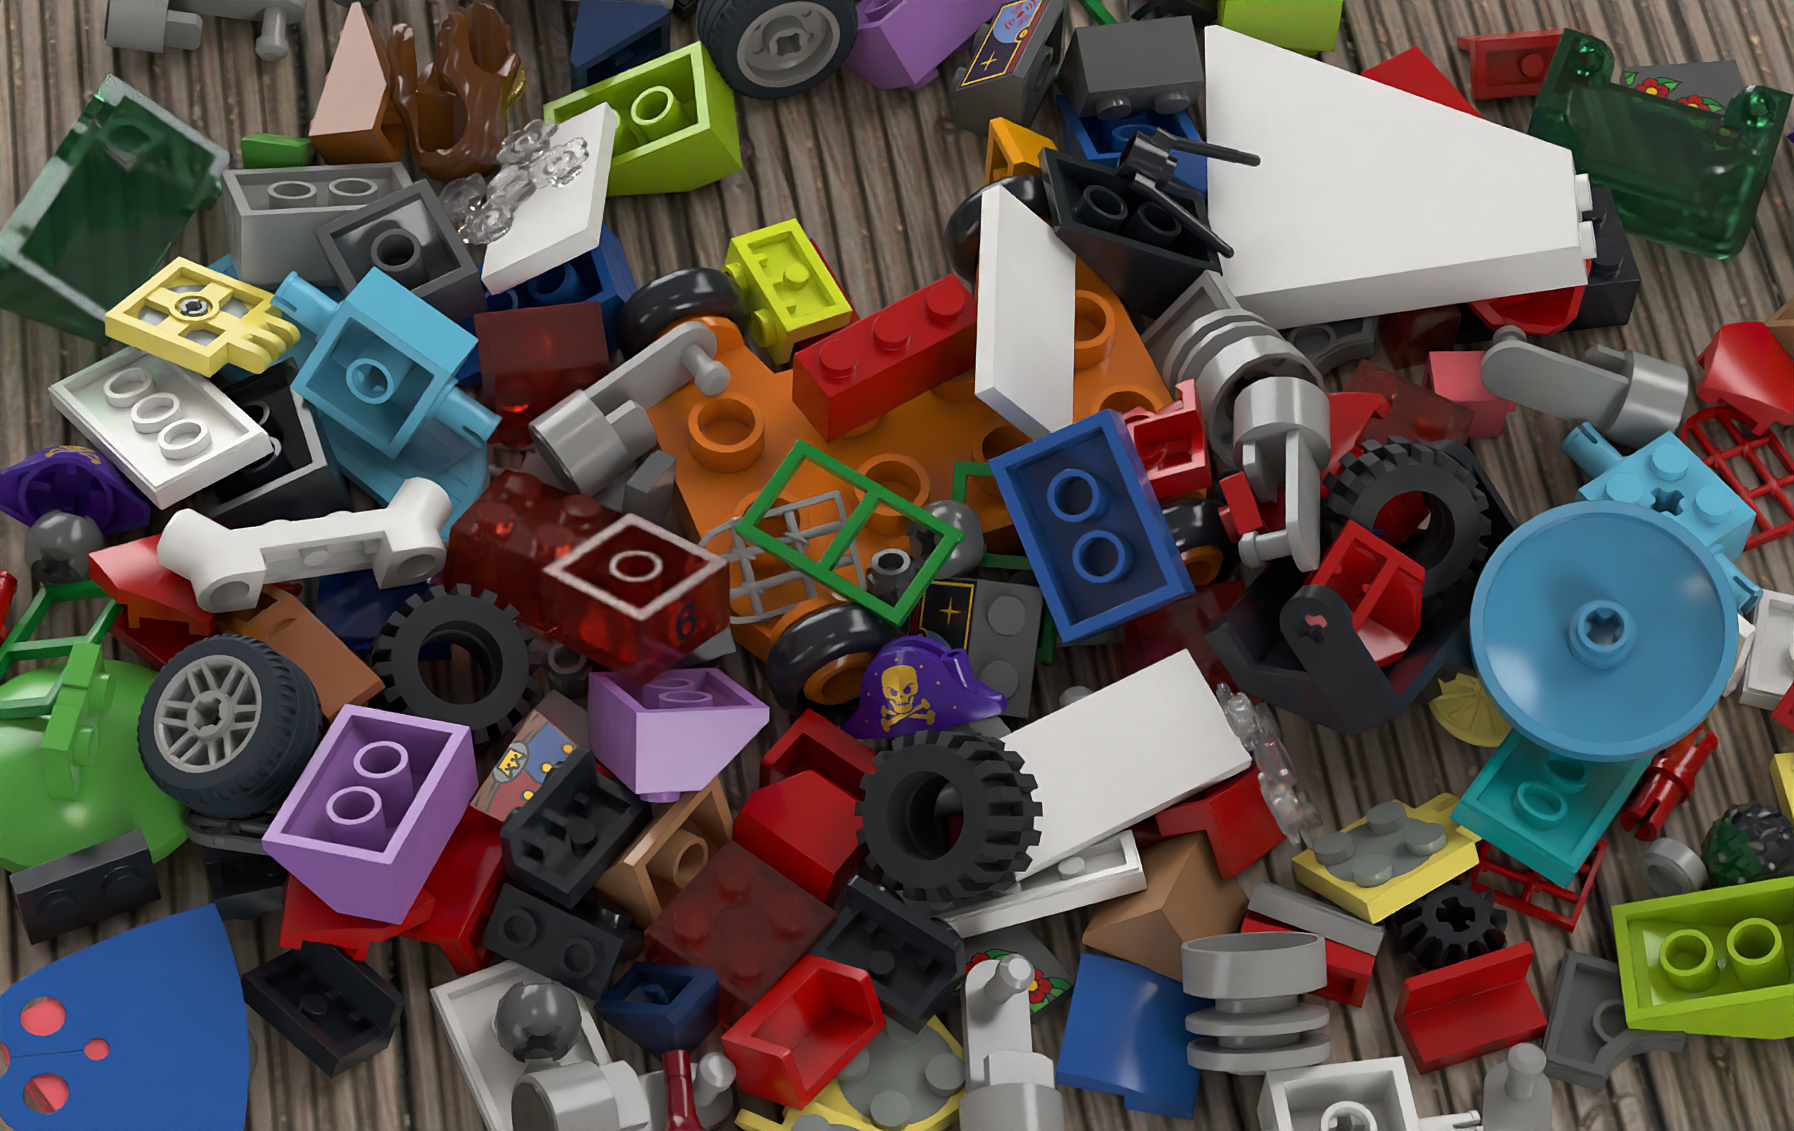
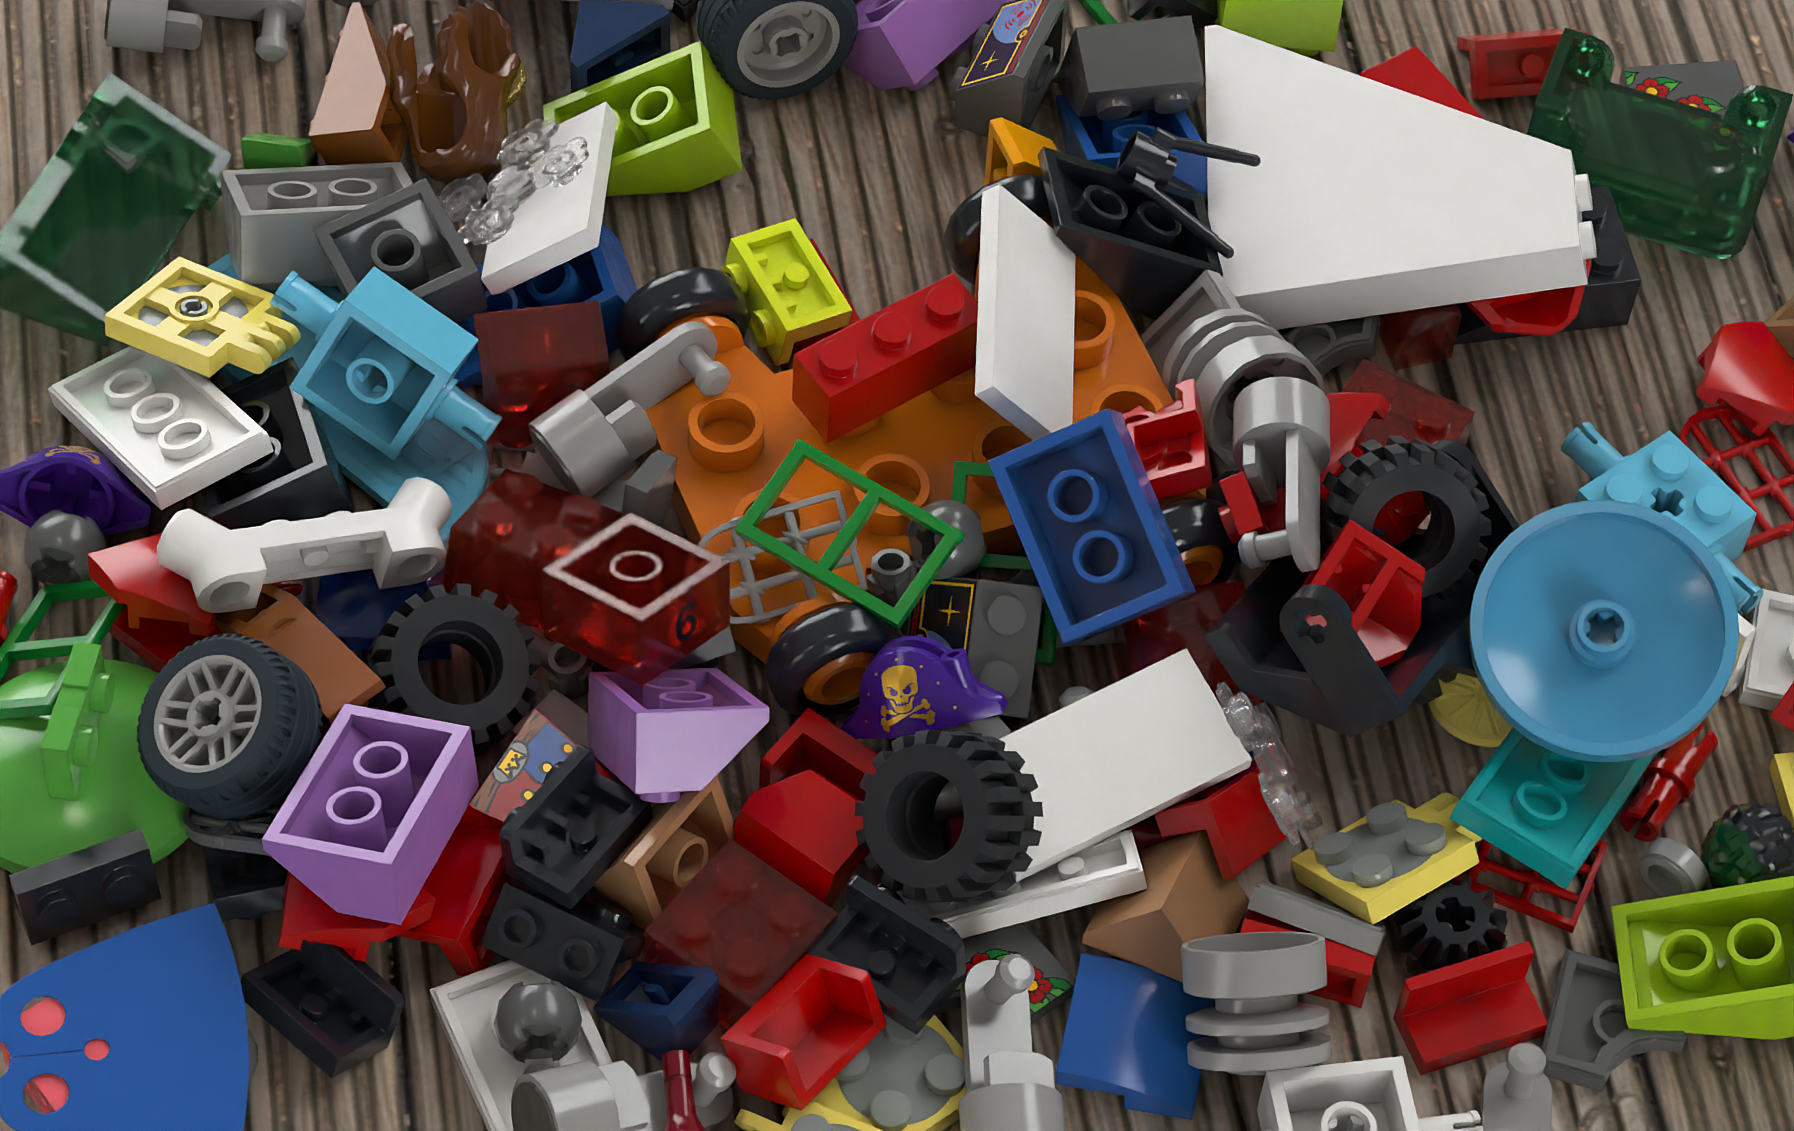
coral brick [1420,351,1517,438] -> none
light grey piece [1481,325,1688,450] -> none

